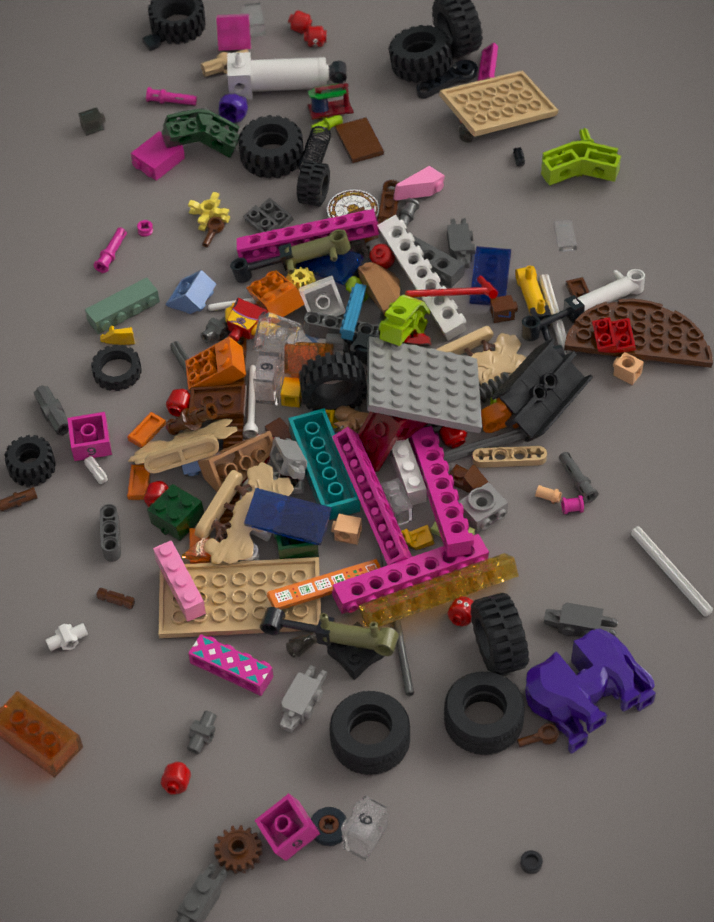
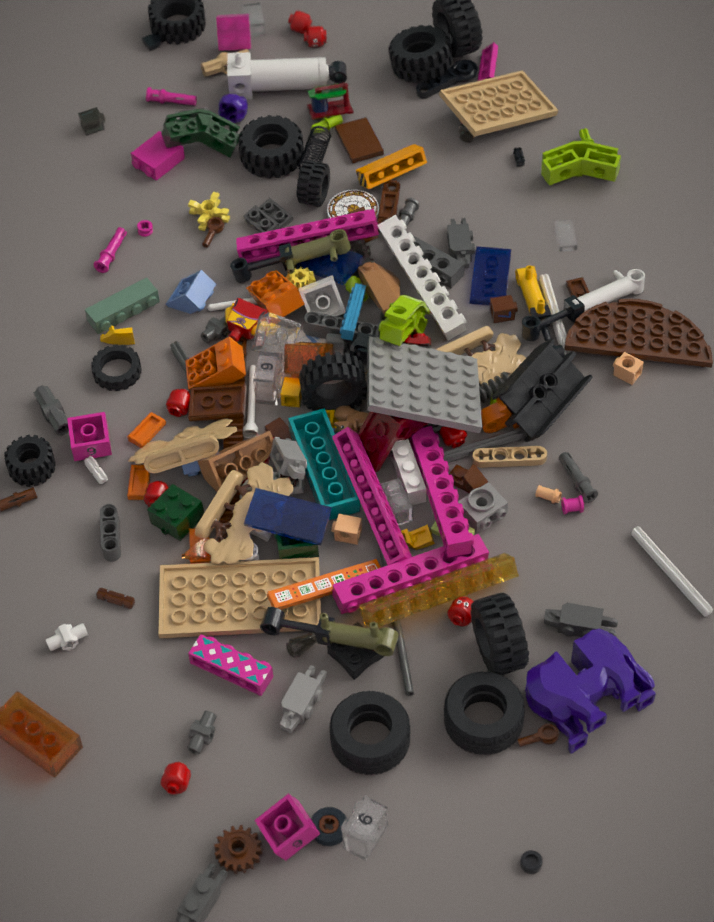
bright pink brick [153,540,206,622] -> none
reddish brown piece [166,403,218,435] -> none
red head [370,244,395,269] -> none
bright pink slope [393,166,445,200] -> none
red bar [405,276,498,299] -> none
red slope [592,317,636,353] -> none
none -> light orange brick [355,144,427,189]

